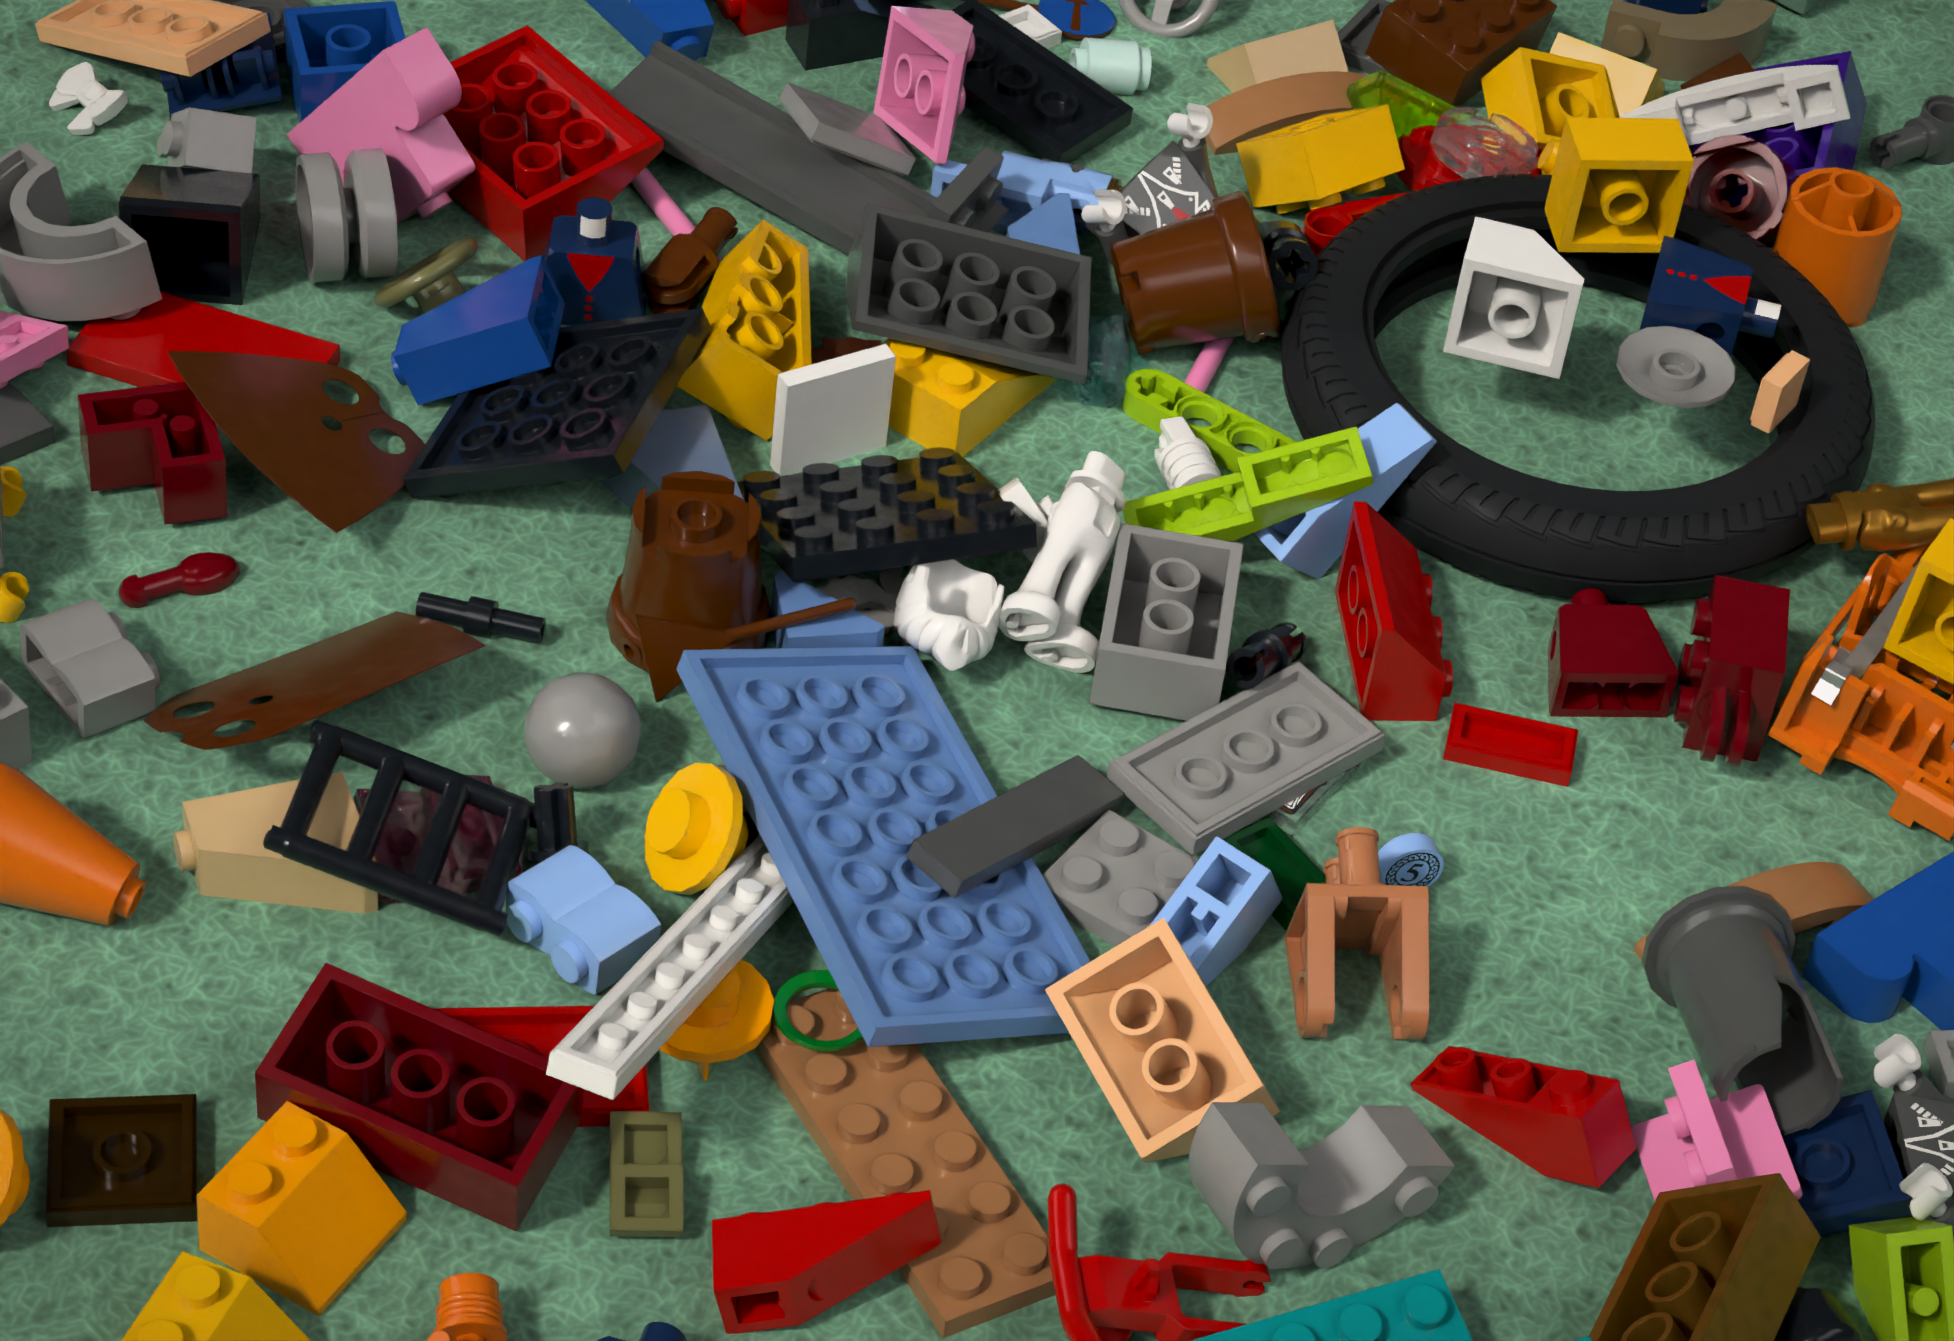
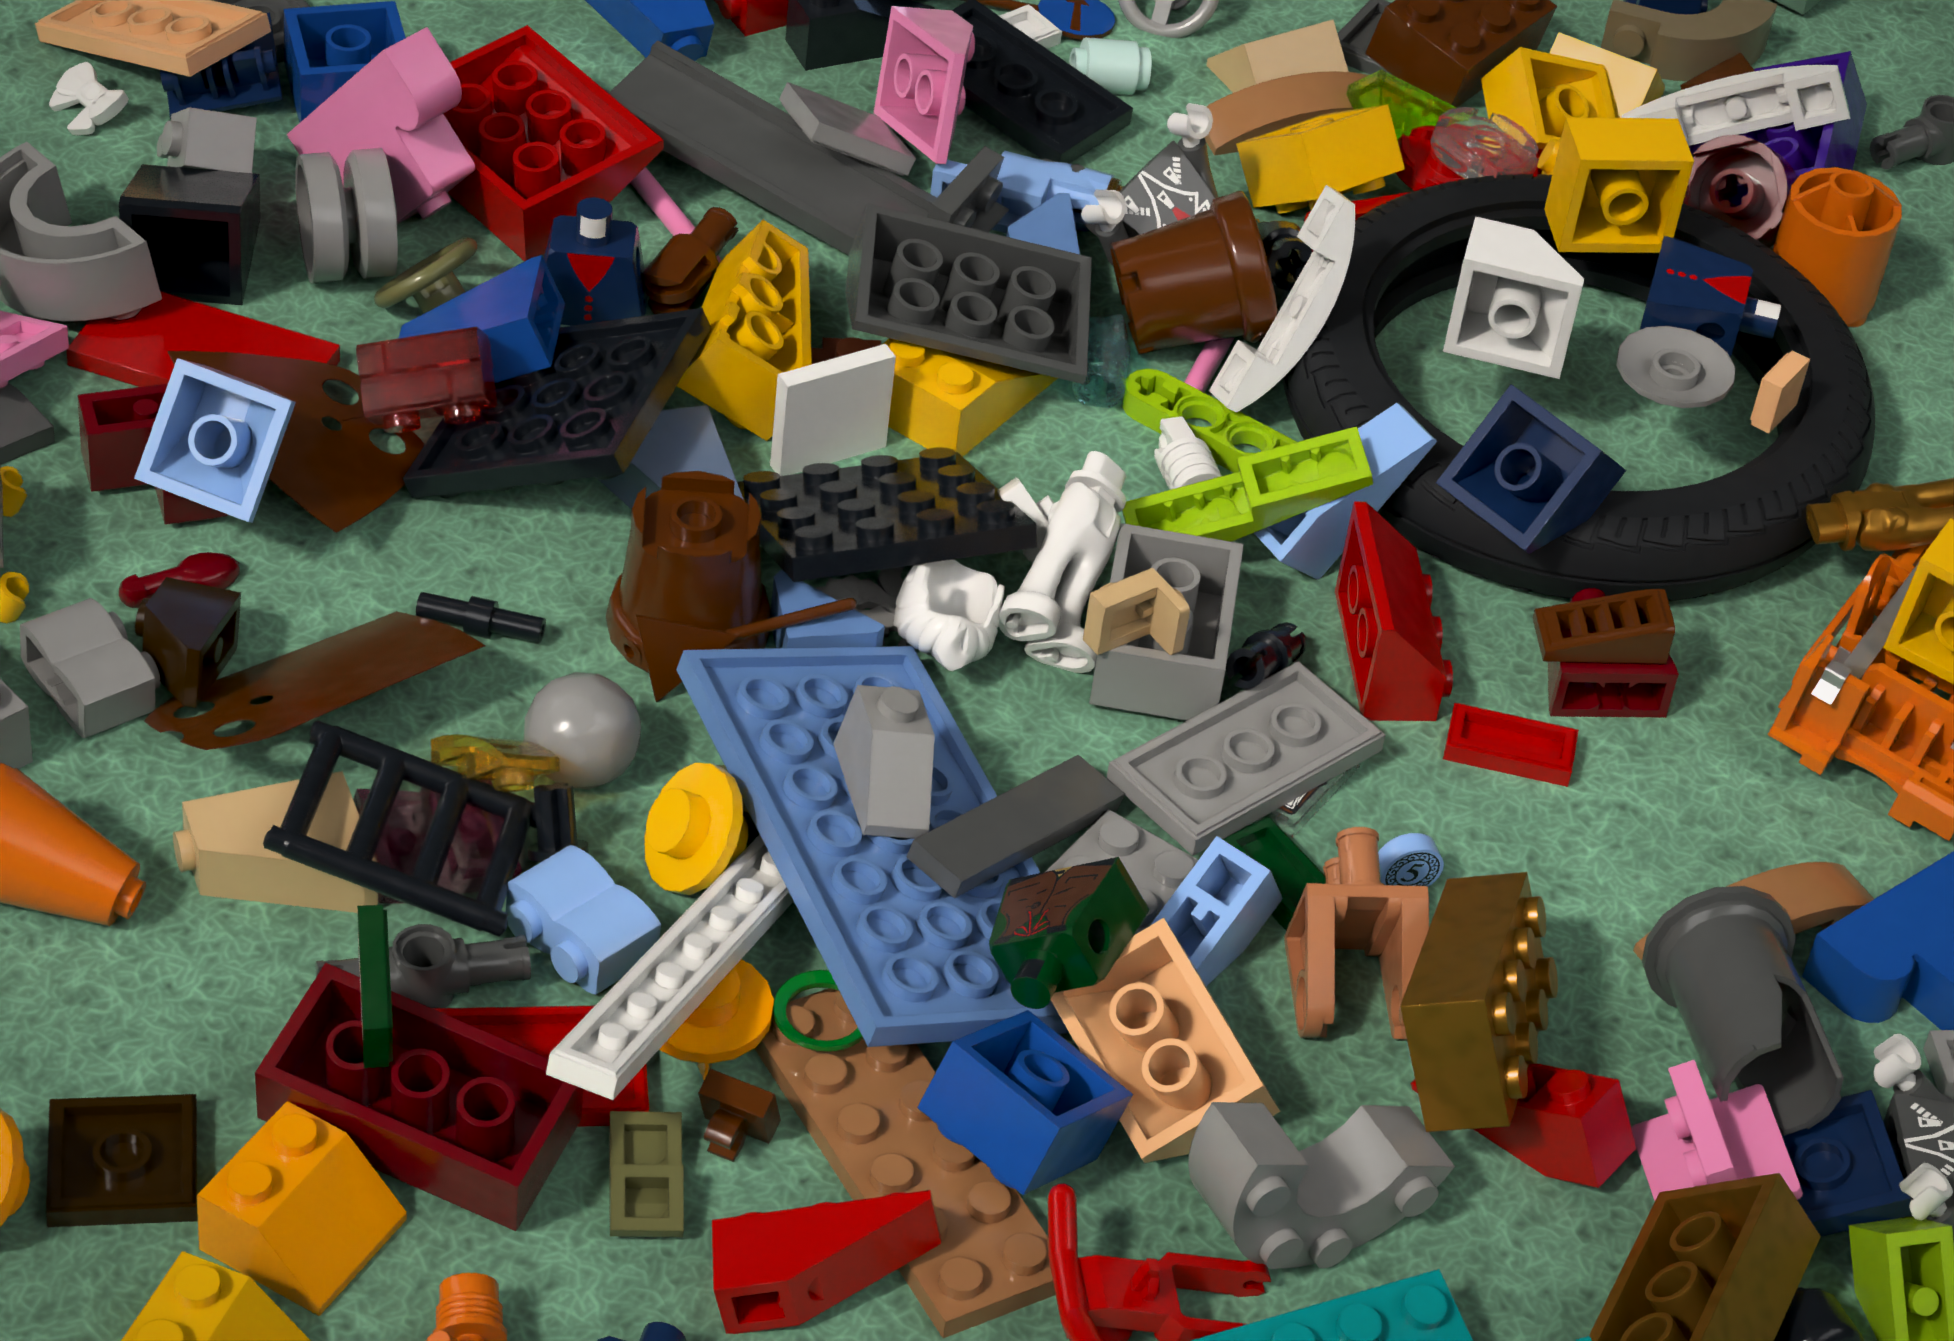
dark red brick [1674,575,1790,767] -> none
none -> light blue slope [134,358,296,523]
none -> dark brown slope [135,577,241,708]
none -> dark grey pin [315,924,531,1008]
none -> clear red brick [356,327,497,433]
none -> dark green tile [357,905,393,1068]
none -> clear yellow slope [431,734,560,792]
none -> reddish brown tile [698,1068,781,1162]
none -> light grey slope [833,685,935,839]
none -> blue brick [917,1010,1133,1195]
none -> dark green torso [989,857,1150,1009]
none -> tan bracket [1083,568,1190,655]
none -> white slope [1209,185,1355,413]
none -> pearl gold brick [1400,872,1558,1132]
none -> dark blue slope [1436,384,1626,554]
none -> reddish brown slope [1533,589,1675,664]

